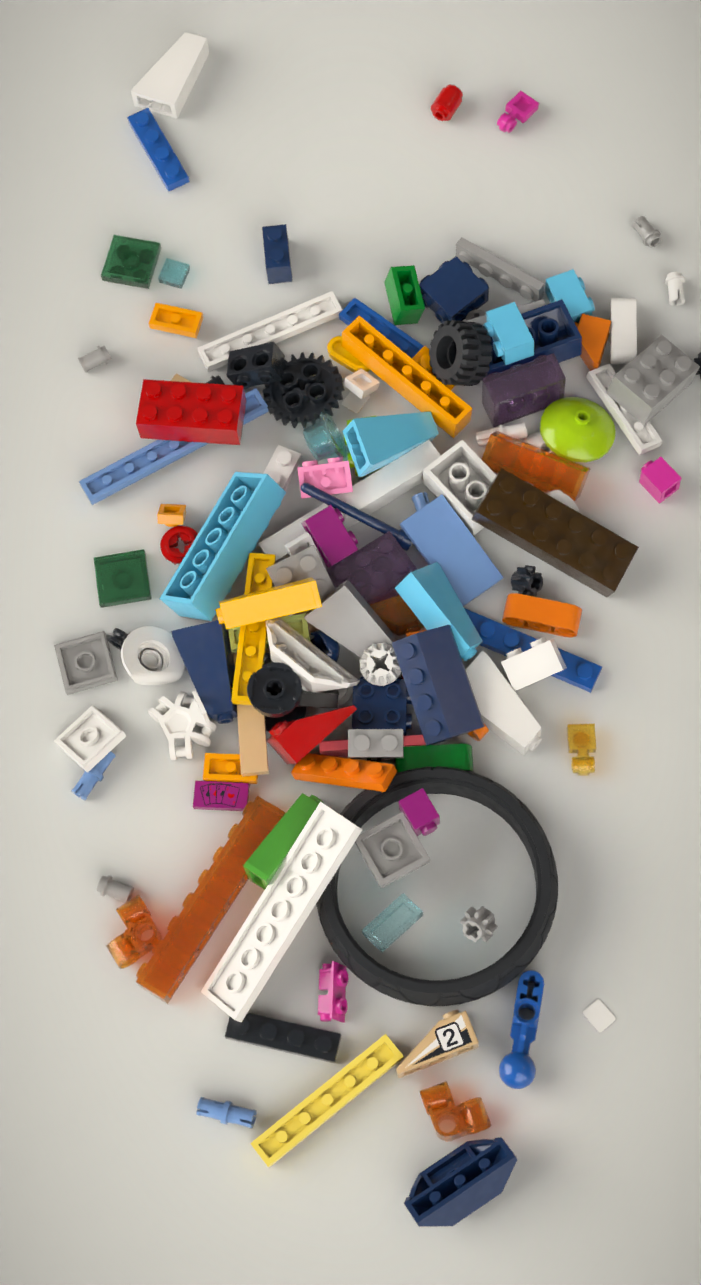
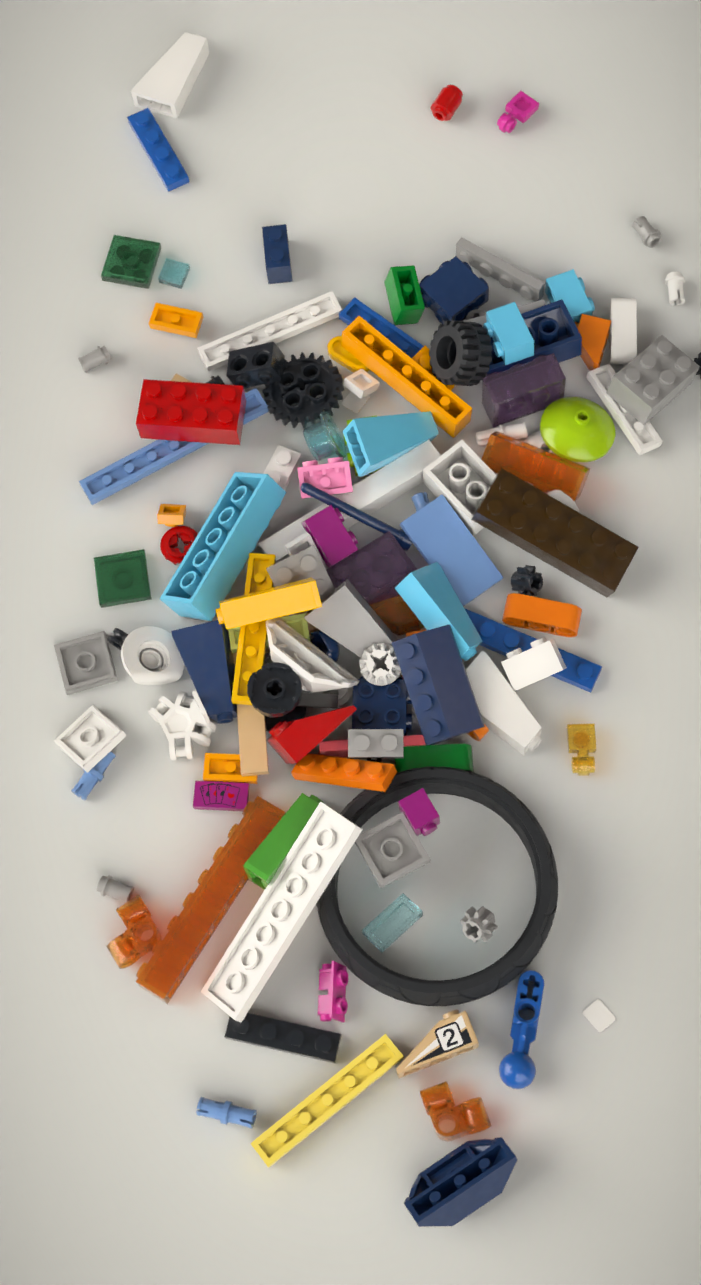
dark pink brick [639,457,681,504] -> none

